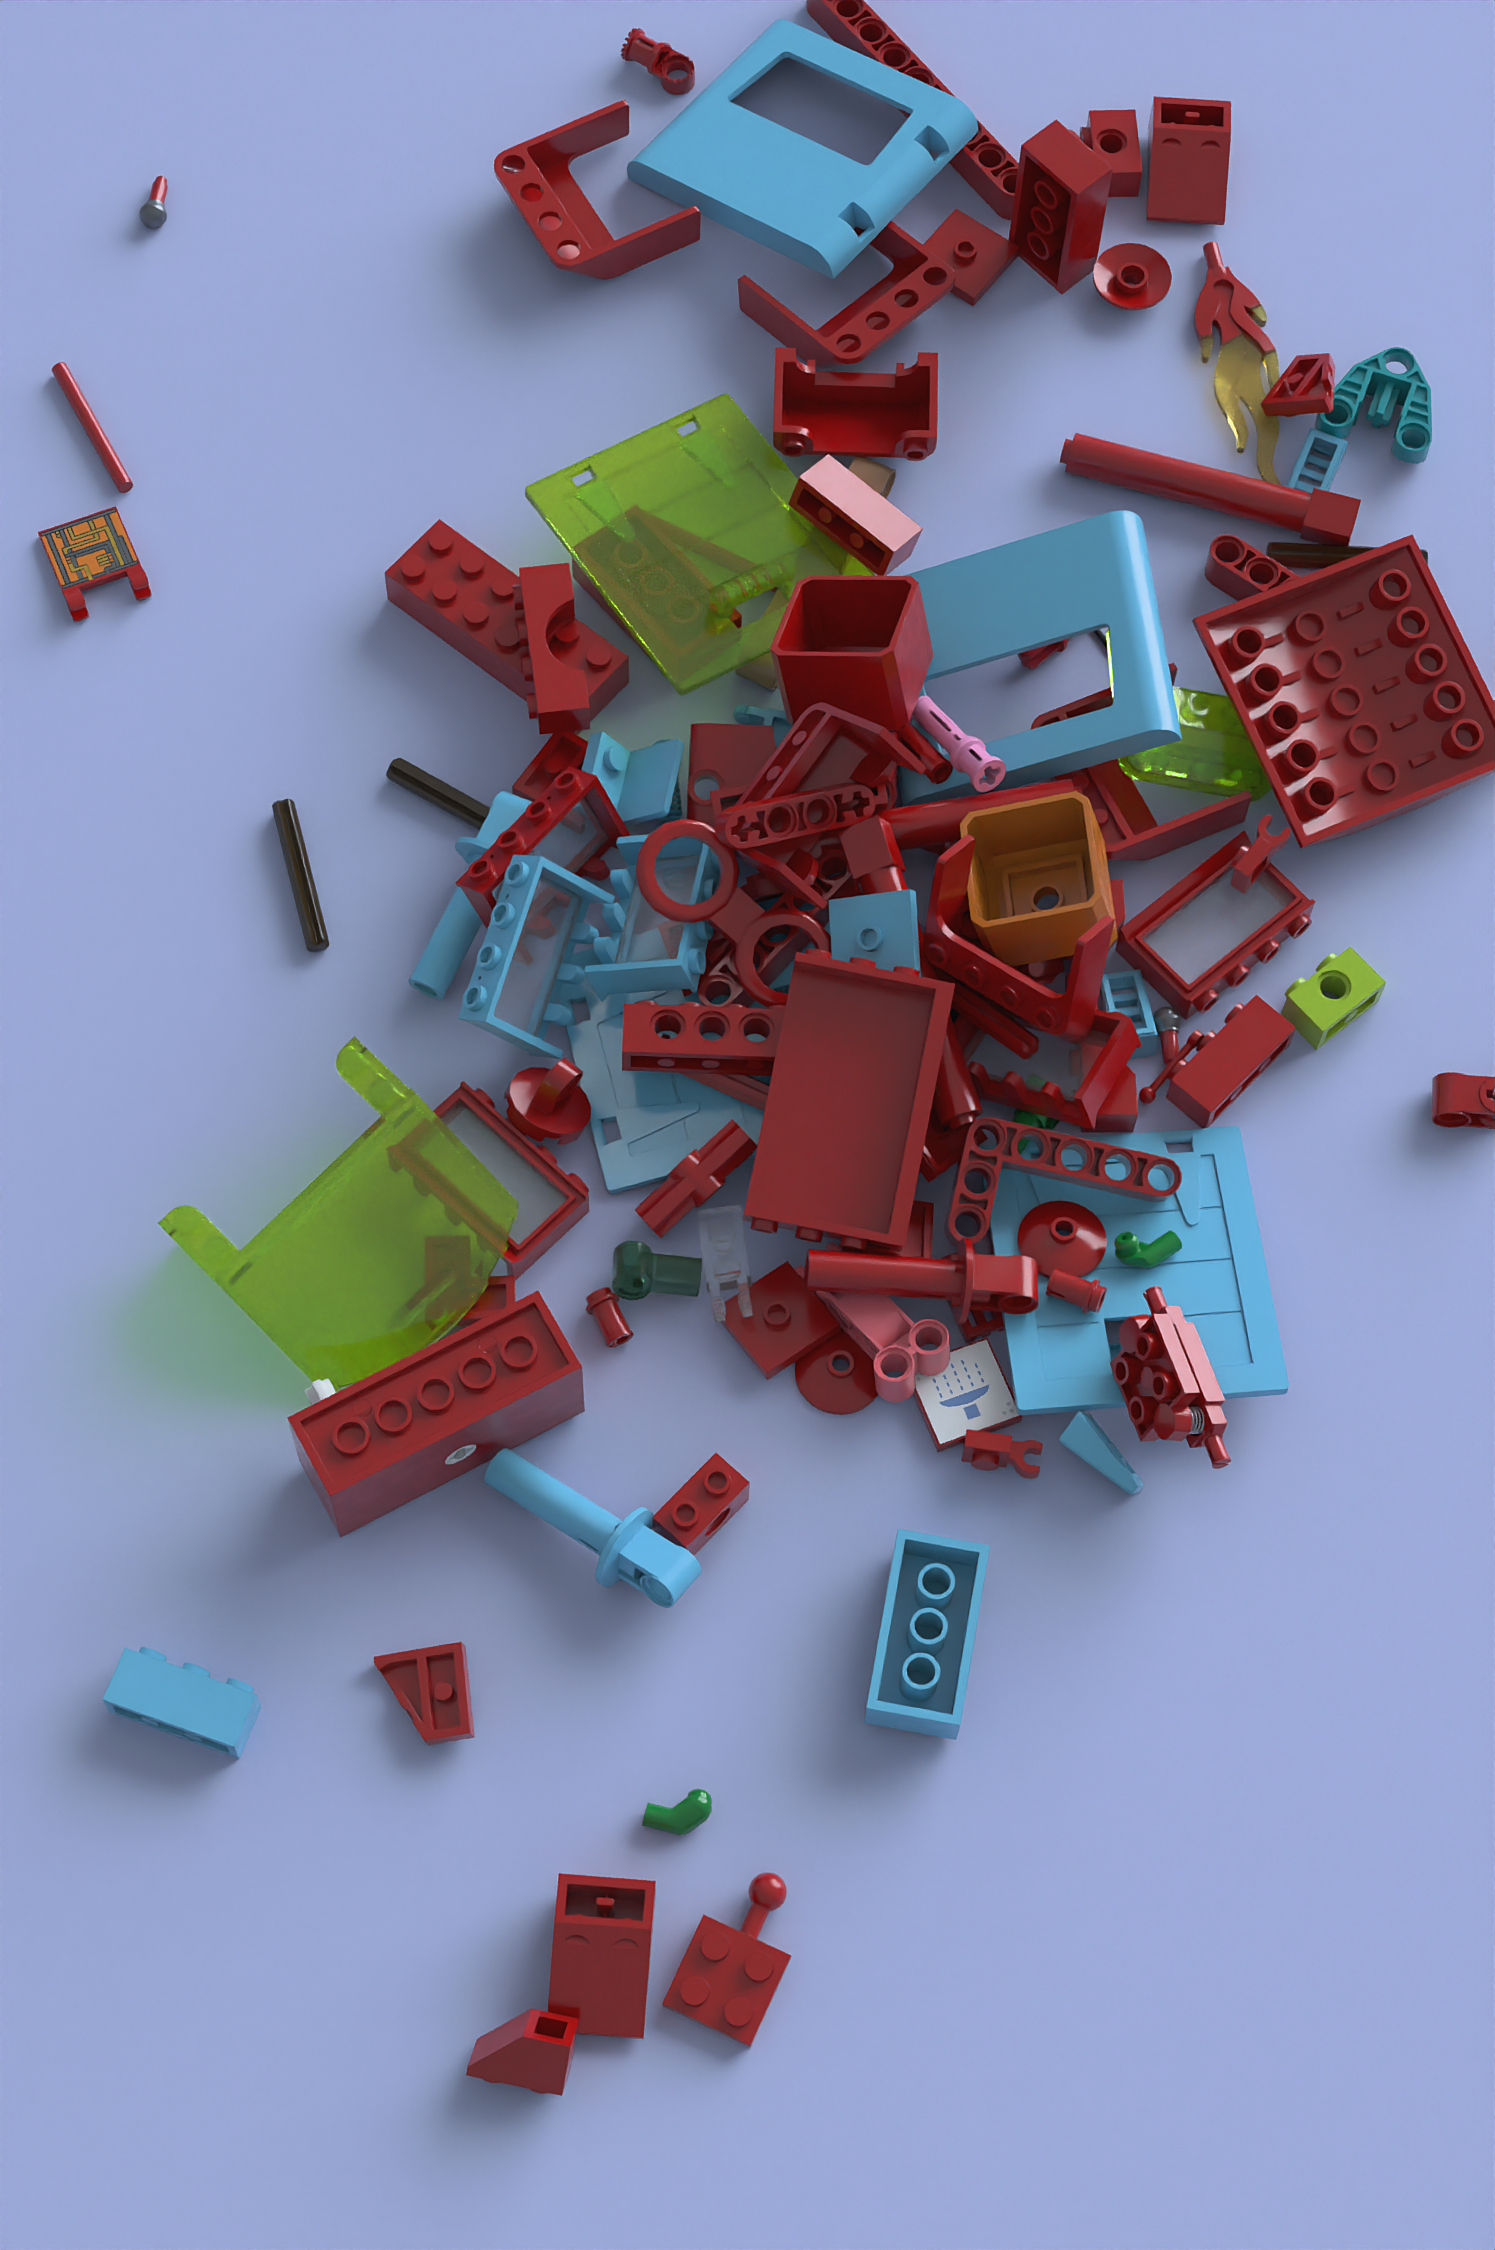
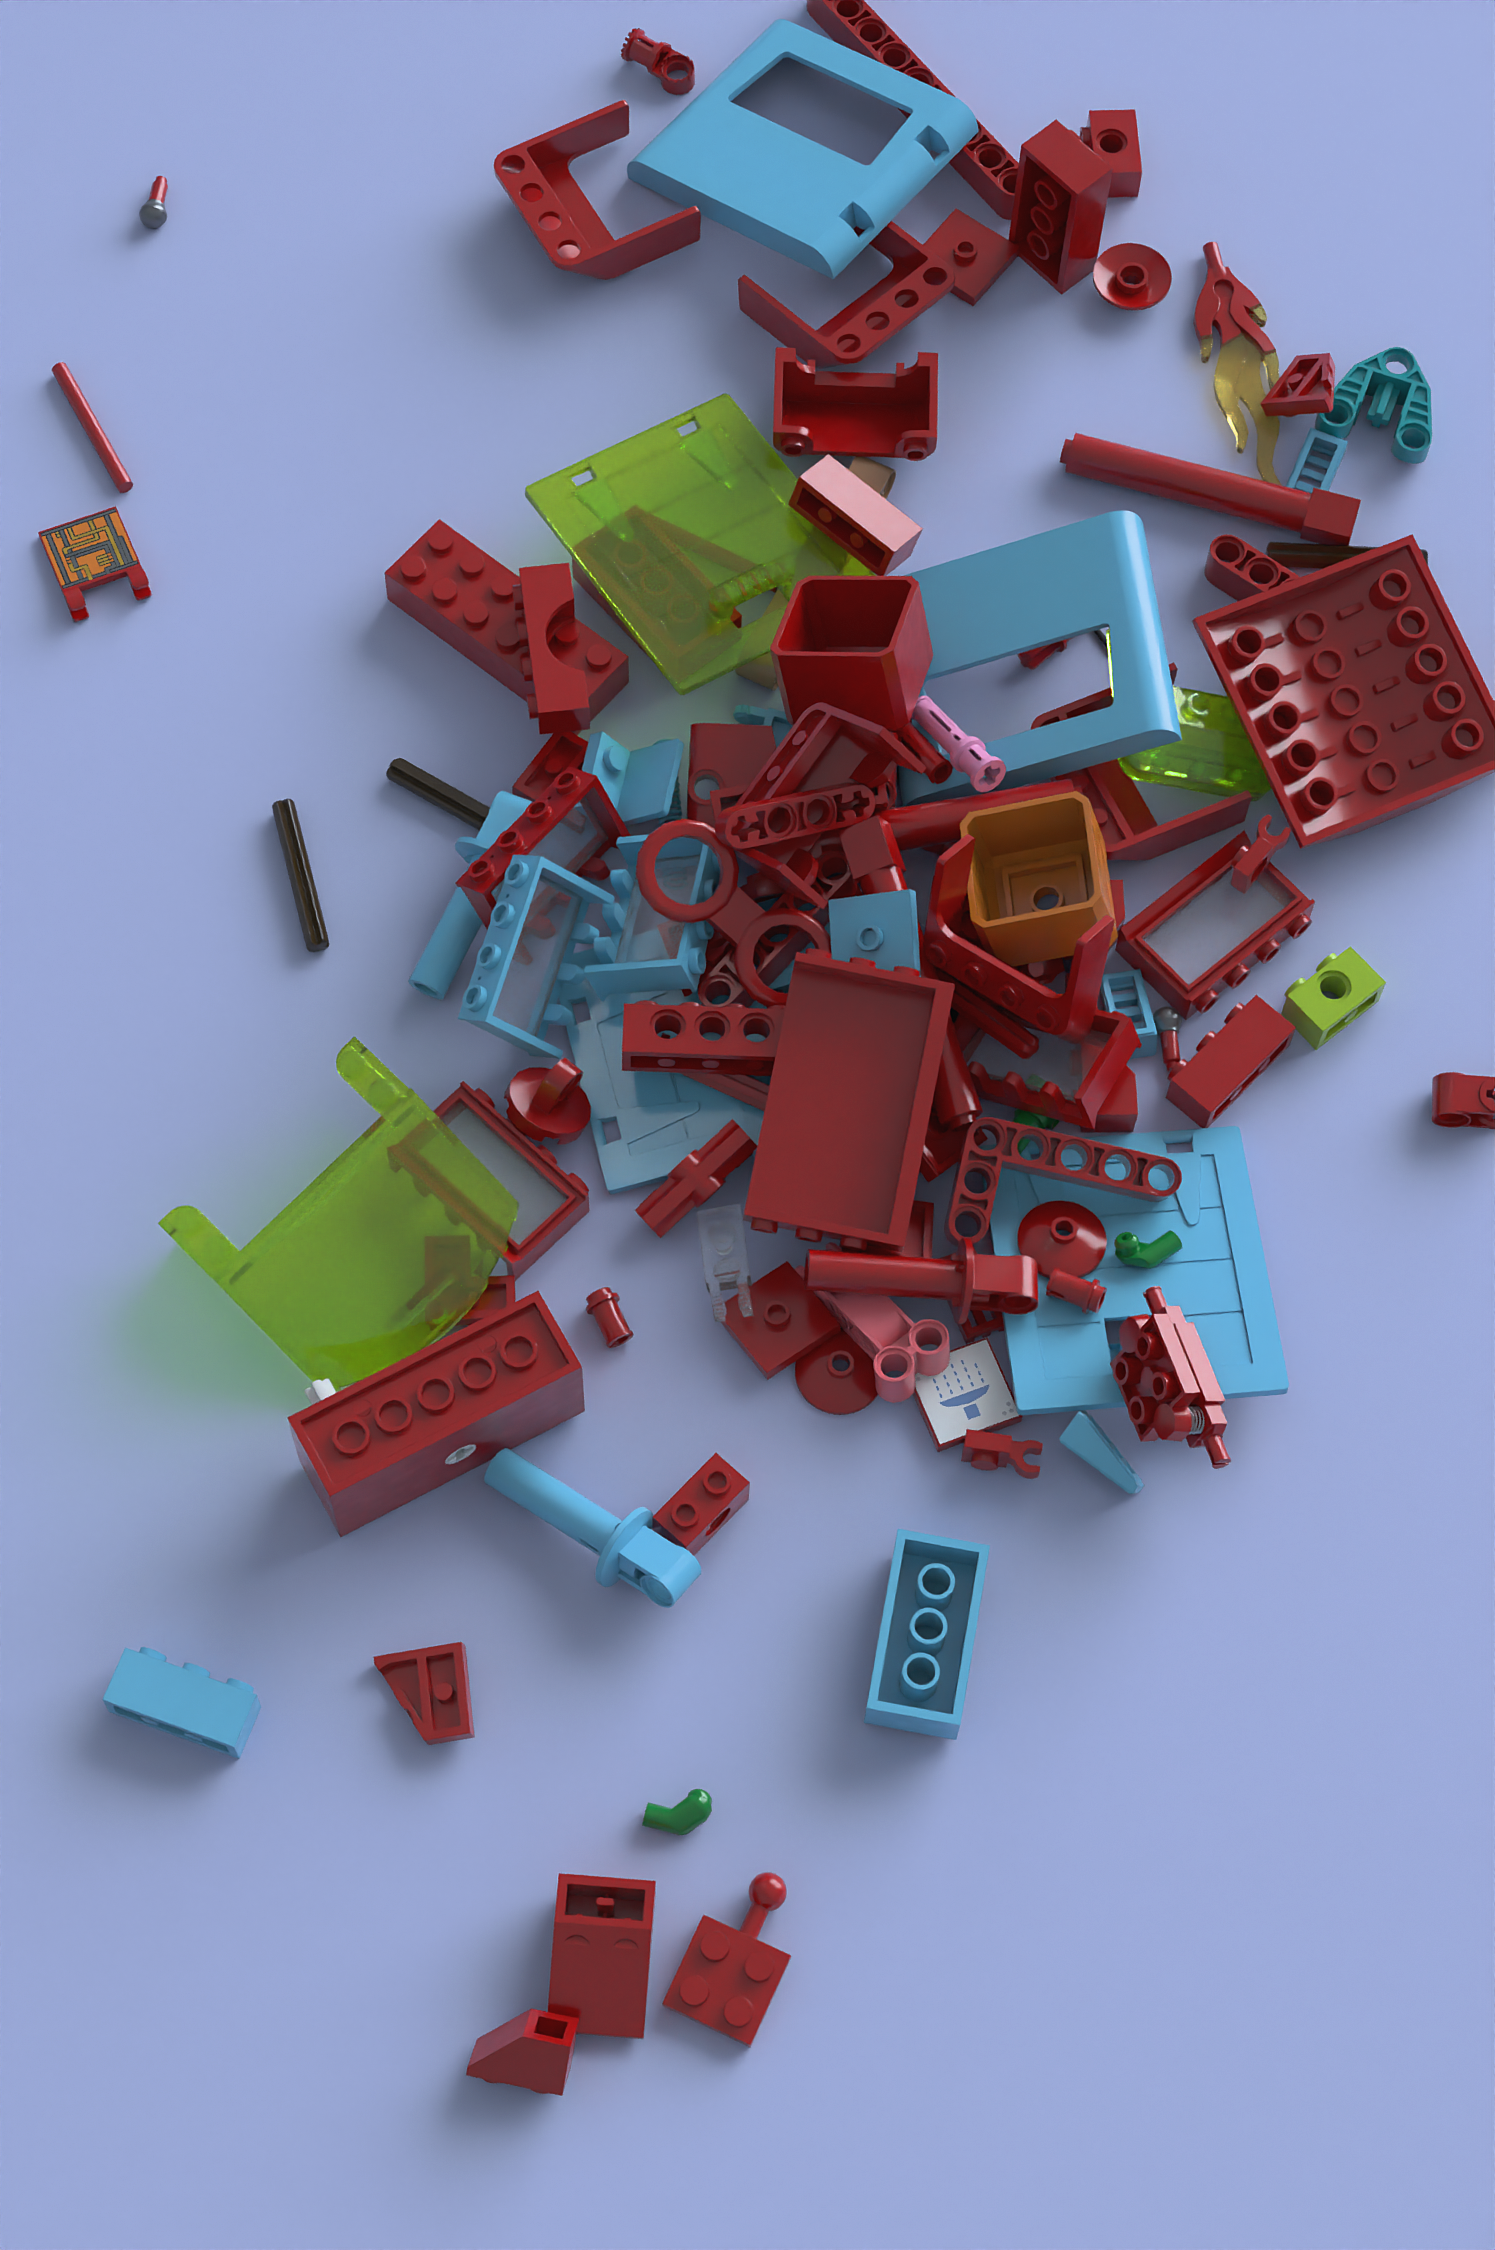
piece [612,1241,702,1300] -> none
red hinge [1139,1030,1204,1104] -> none
red slope [1146,96,1231,225] -> none

